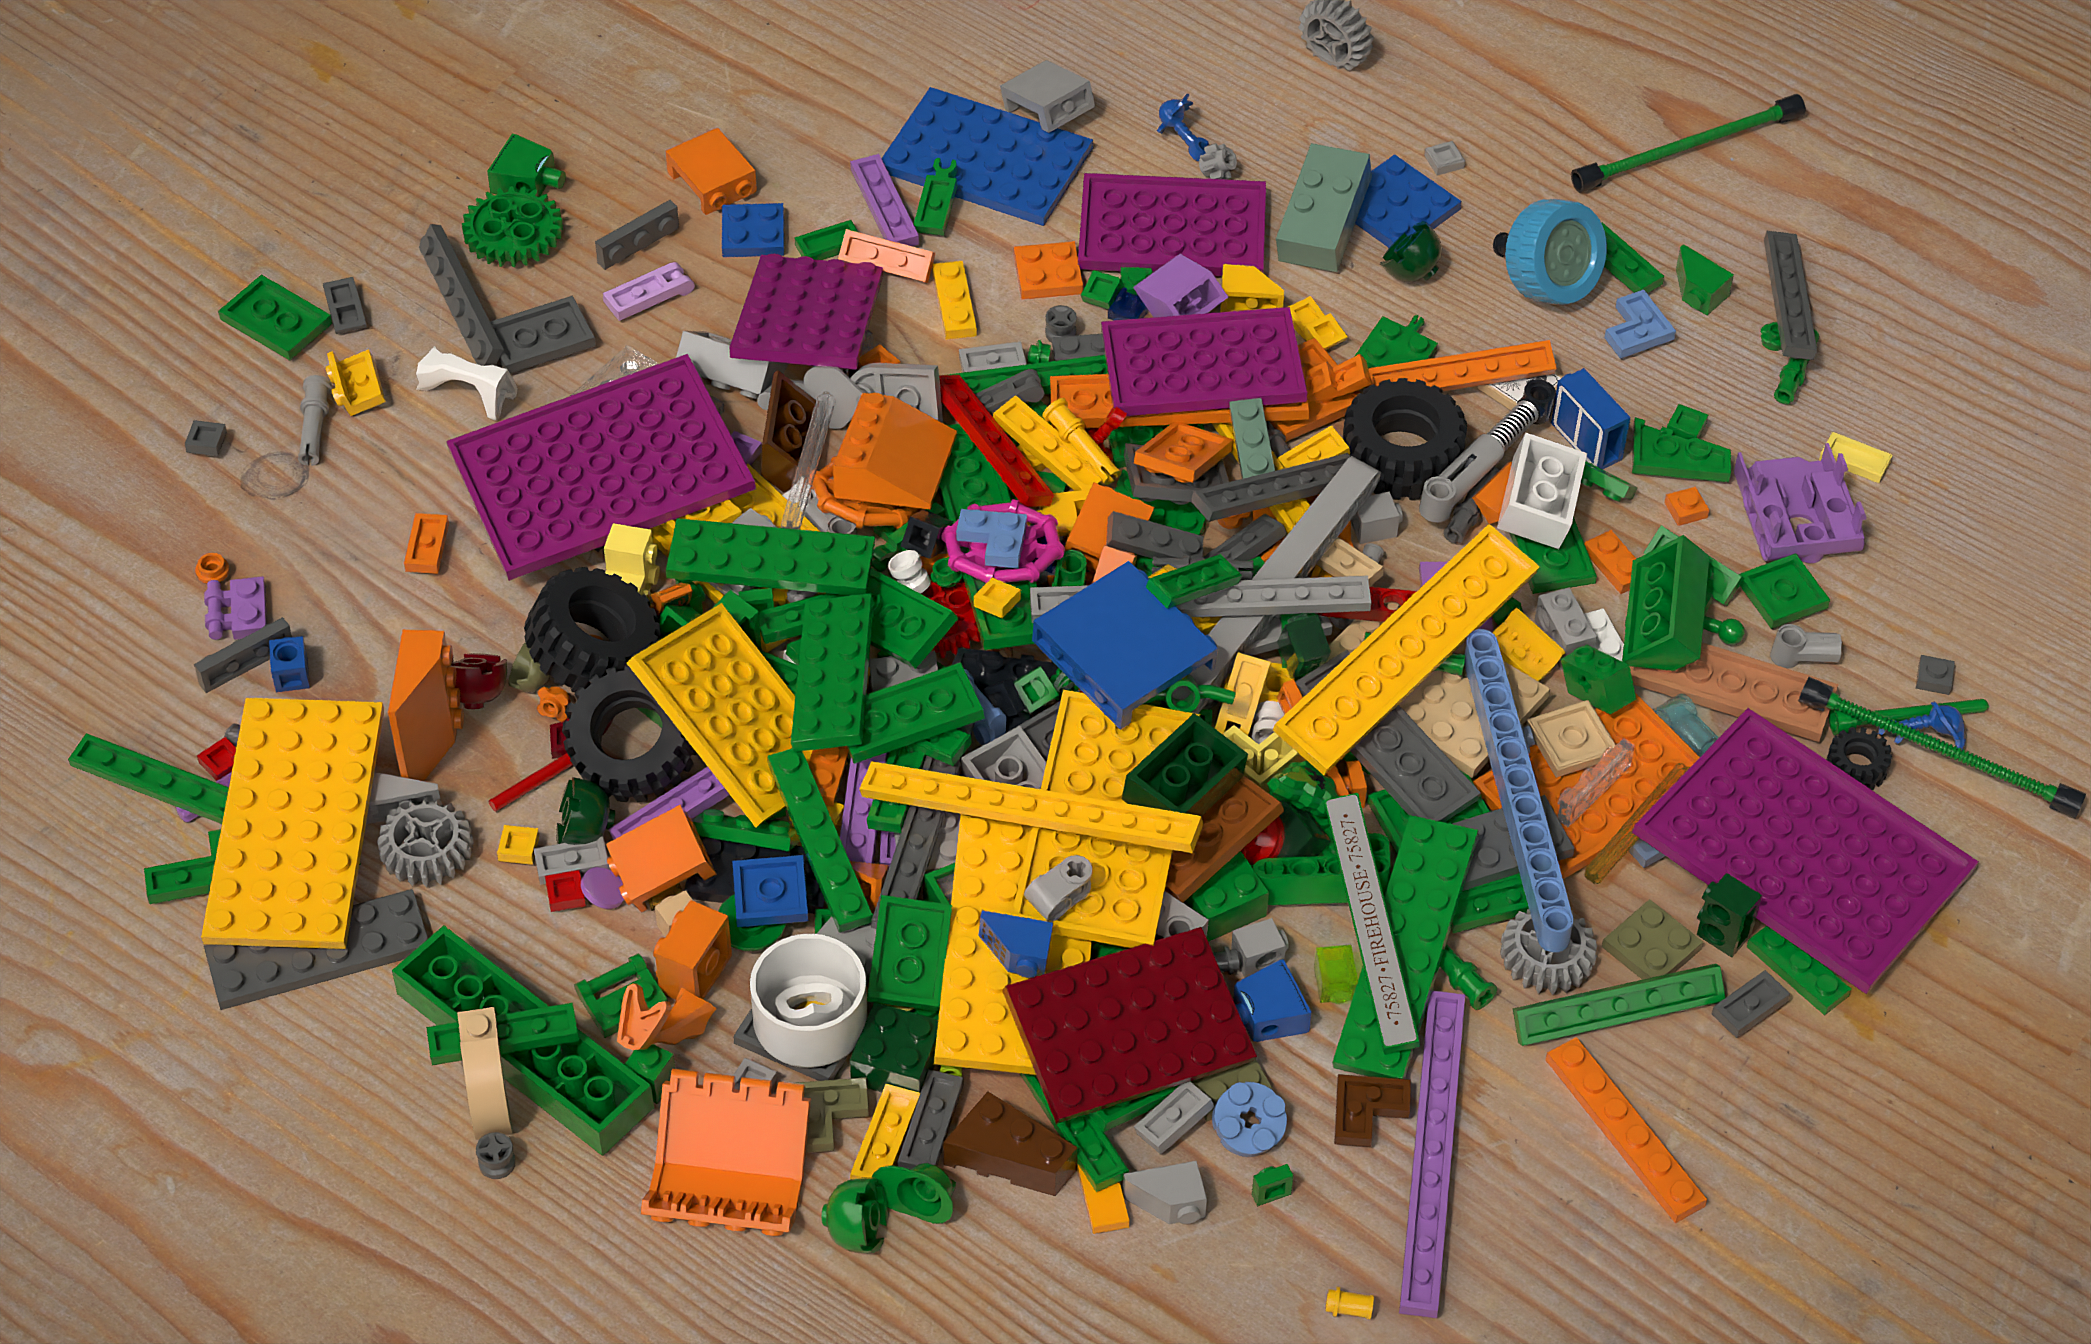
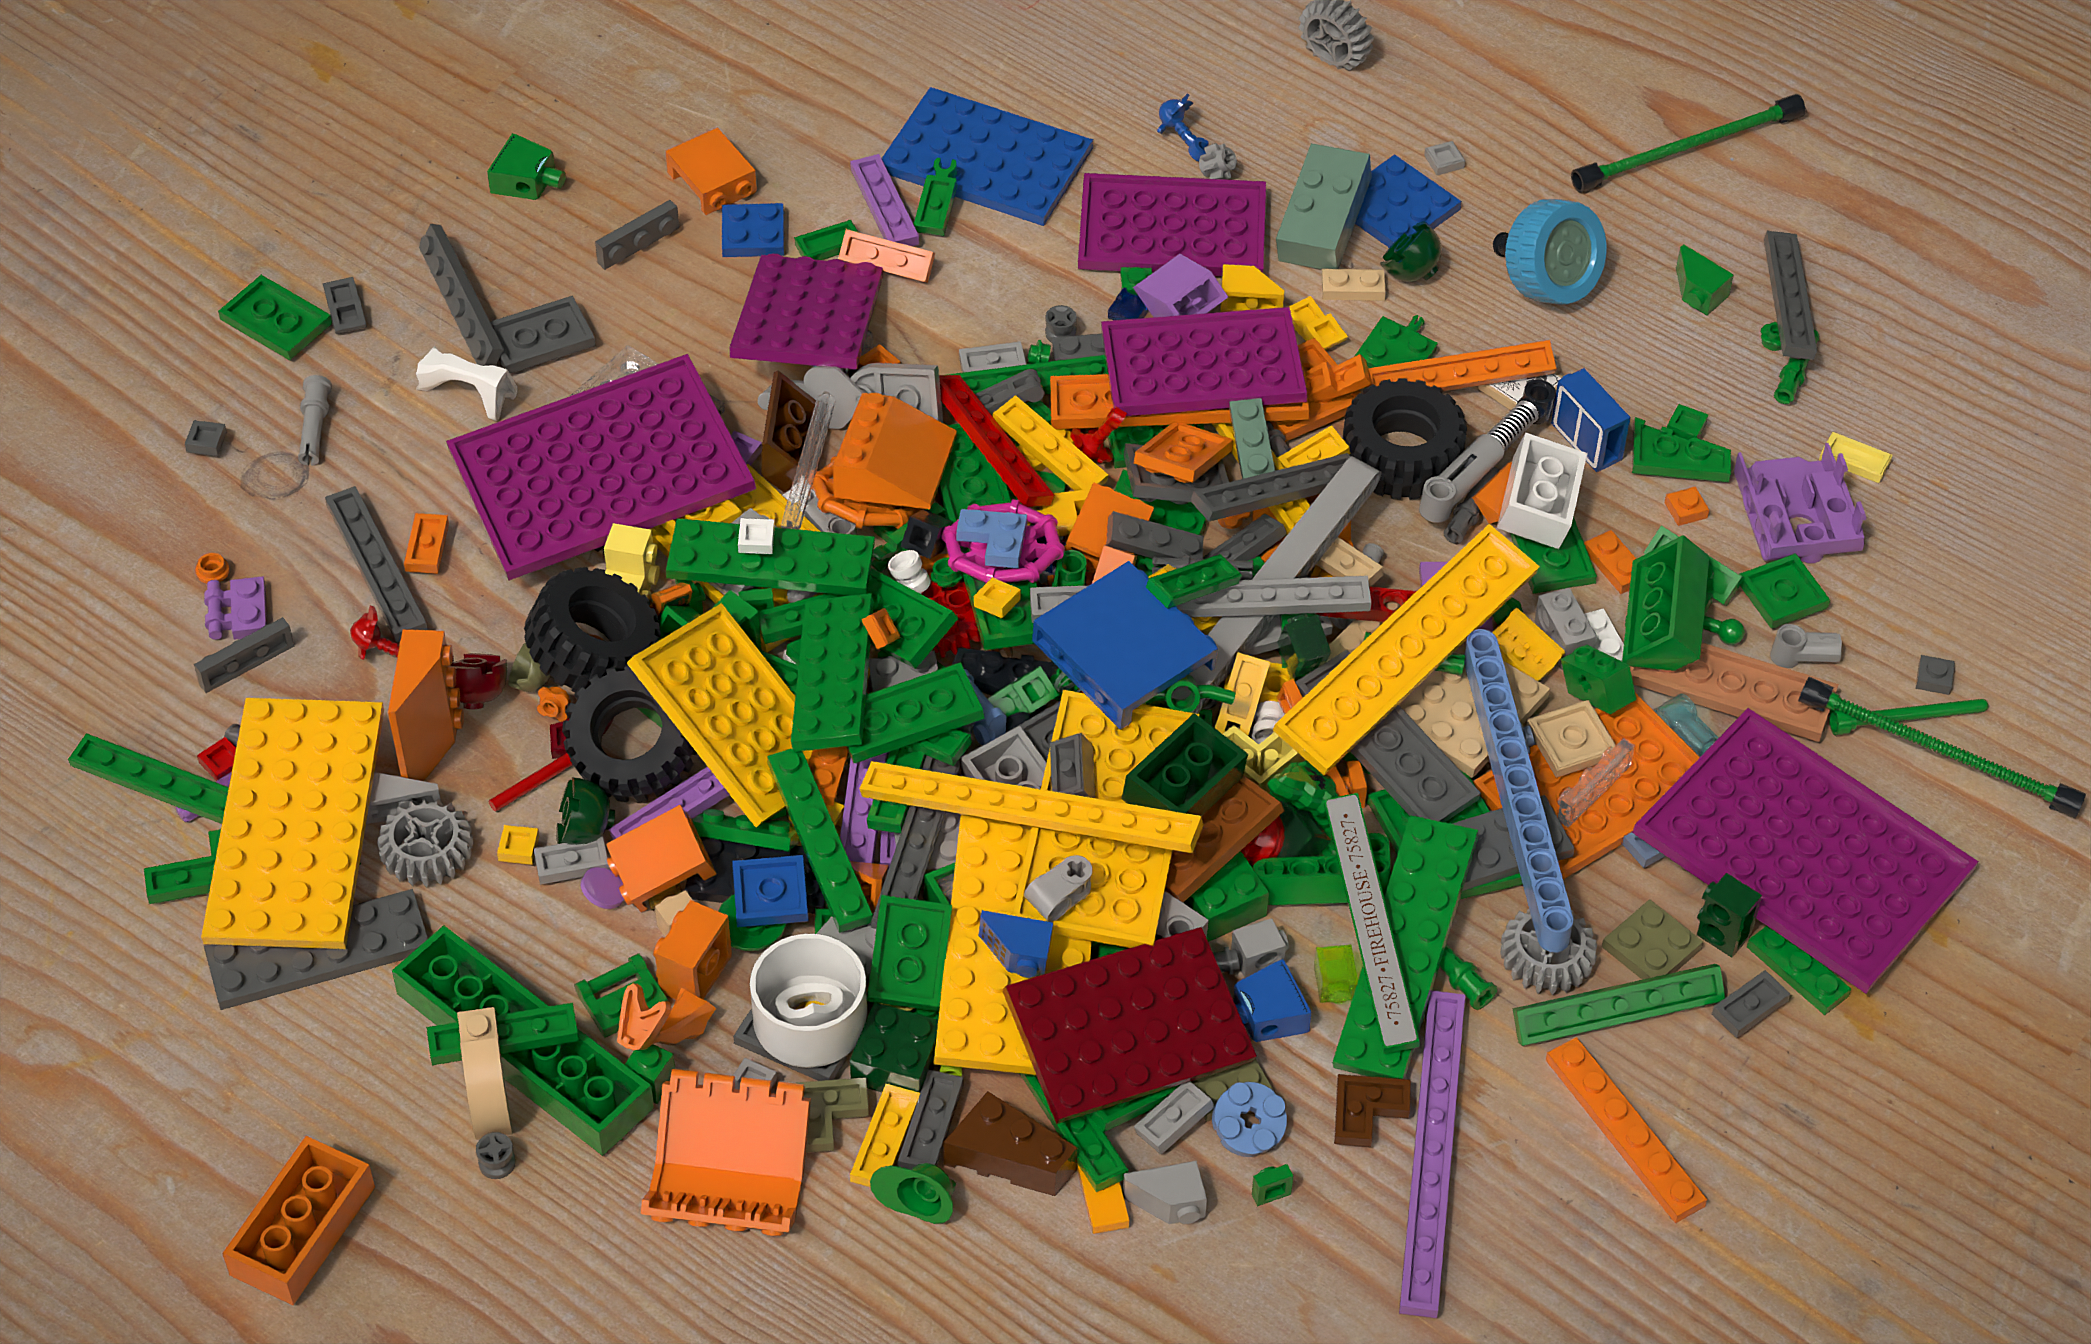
blue brick [269,636,310,693] -> none
yellow bracket [325,349,386,416] -> none
green gear [462,186,563,267] -> none
red plate [545,870,586,912] -> none
lavender plate [603,262,695,321] -> none
light grey slope [676,331,789,399] -> none
green cylinder [821,1177,887,1253] -> none
yellow plate [932,261,977,340] -> none
black plate [981,678,1025,717] -> none
light grey panel [1000,60,1095,133] -> none
orange plate [1014,241,1083,300] -> none
yellow pin [1042,398,1121,485] -> none
green plate [1081,270,1123,310] -> none
yellow pin [1325,1286,1374,1319] -> none
light grey brick [1351,492,1403,544] -> none
green plate [1451,878,1529,933] -> none
green plate [1581,461,1638,502] -> none
clear yellow axle [1584,763,1690,884] -> none
green plate [1602,222,1664,293] -> none
medium blue plate [1604,290,1676,359] -> none
black tyre [1826,727,1892,790] -> none
blue piece [1878,701,1965,750] -> none
none -> orange brick [222,1136,375,1306]
none -> dark grey plate [325,486,428,643]
none -> red piece [350,605,400,660]
none -> white plate [738,518,775,554]
none -> orange tile [862,608,901,650]
none -> dark grey slope [1050,733,1095,798]
none -> tan plate [1321,269,1385,301]

